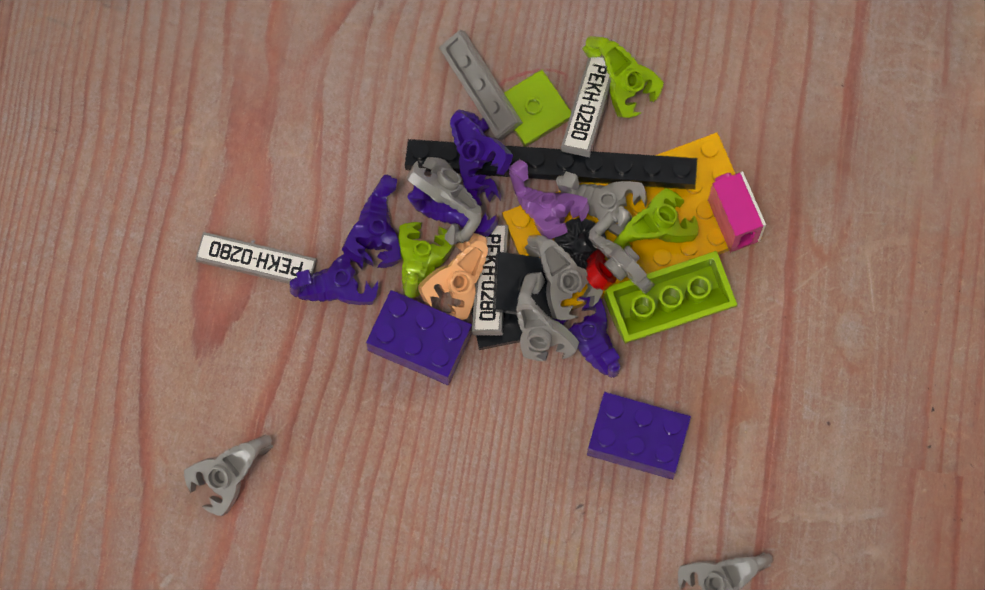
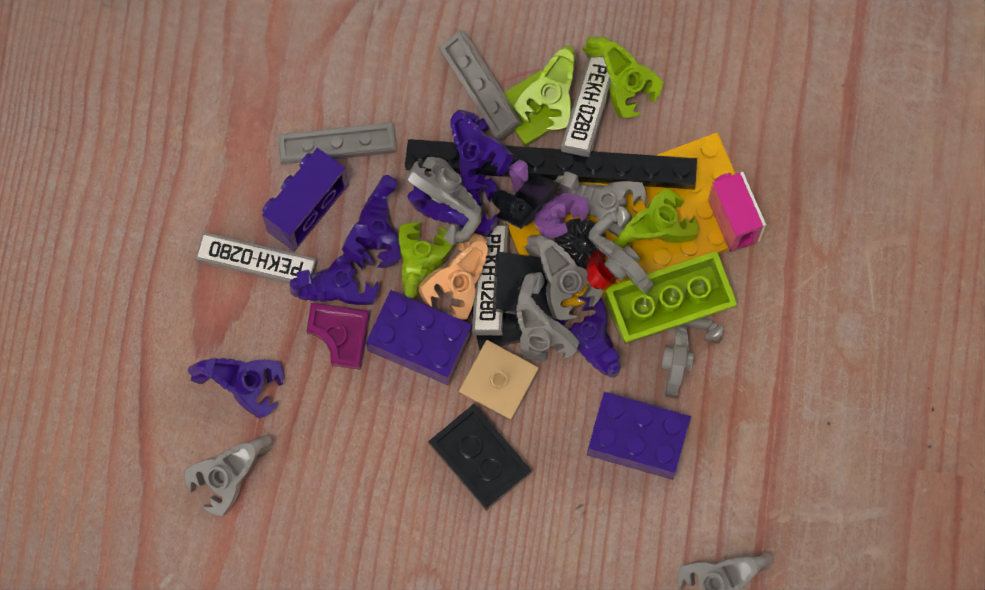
none -> dark purple animal [188,358,284,419]
none -> dark purple brick [262,147,348,252]
none -> light grey tile [278,122,396,165]
none -> magenta tile [306,303,370,370]
none -> black plate [428,404,532,511]
none -> tan plate [458,340,539,420]
none -> black hinge [492,173,560,229]
none -> lime animal [514,45,576,131]
none -> light grey animal [661,318,724,399]

